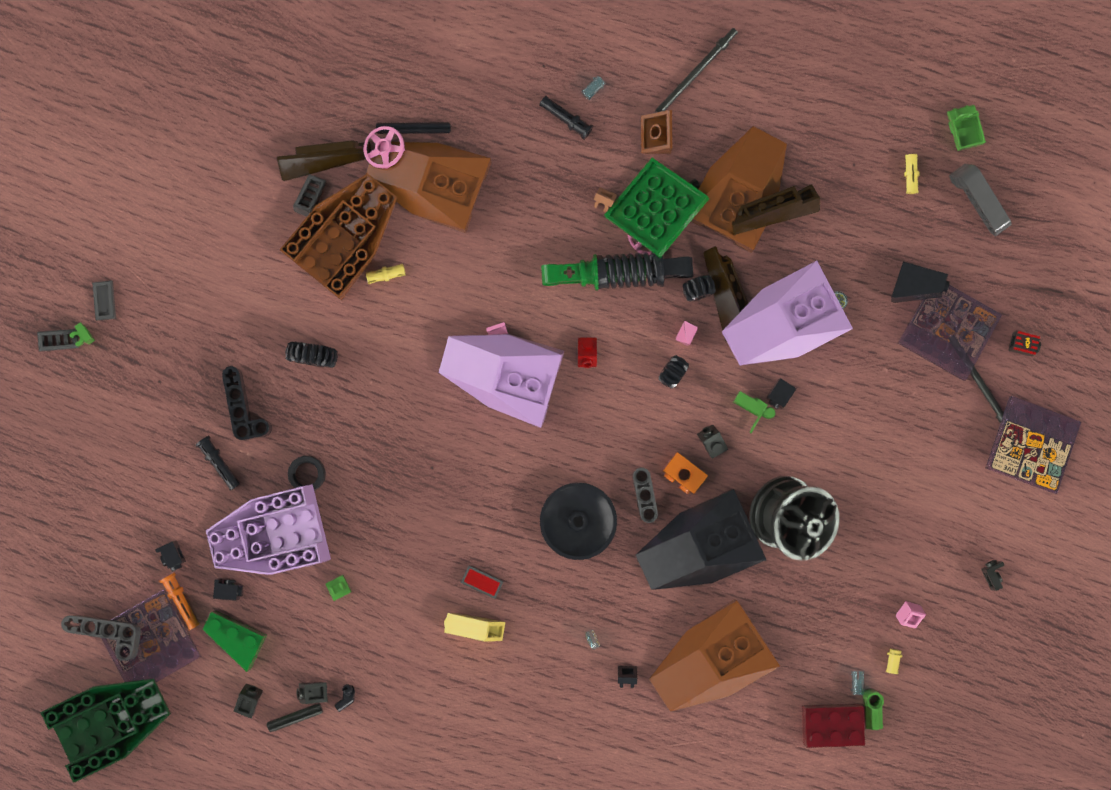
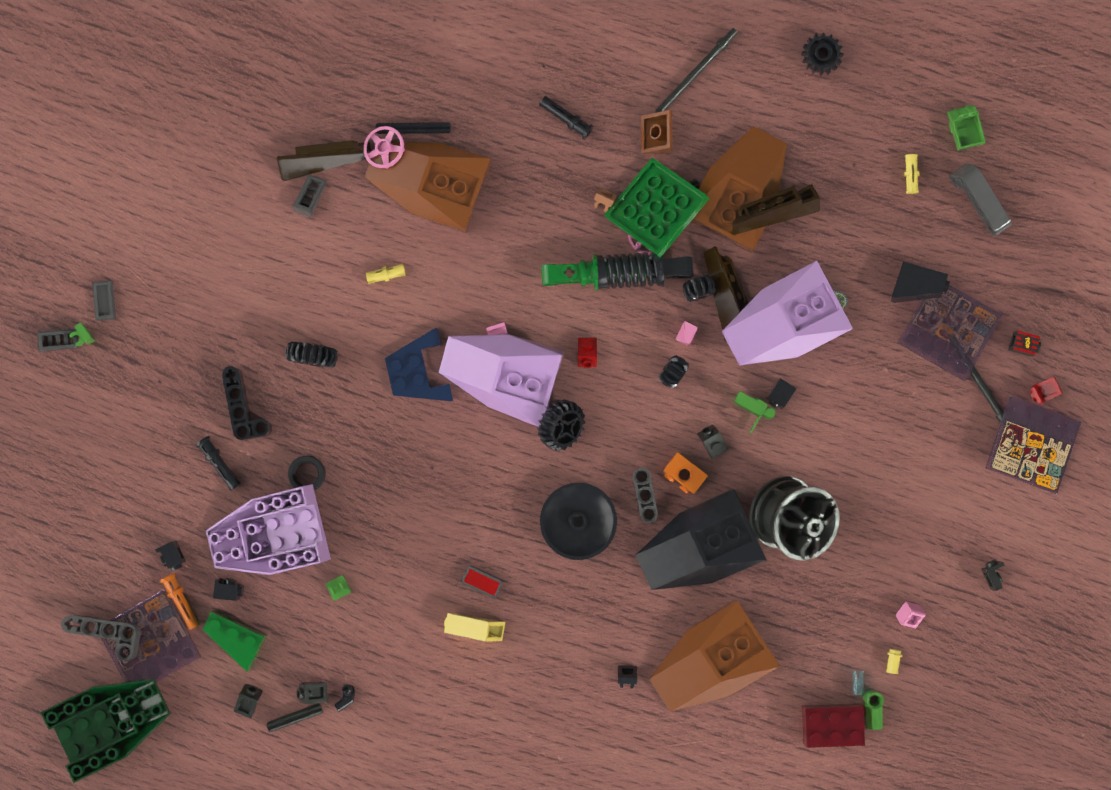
dark orange wedge [280,173,397,301] -> none
clear light blue pin [581,76,606,100] -> none
clear light blue tile [585,629,600,650] -> none
none -> dark blue wing [385,328,453,402]
none -> black gear [537,399,586,451]
none -> black gear [801,33,844,76]
none -> red bracket [1030,376,1063,405]

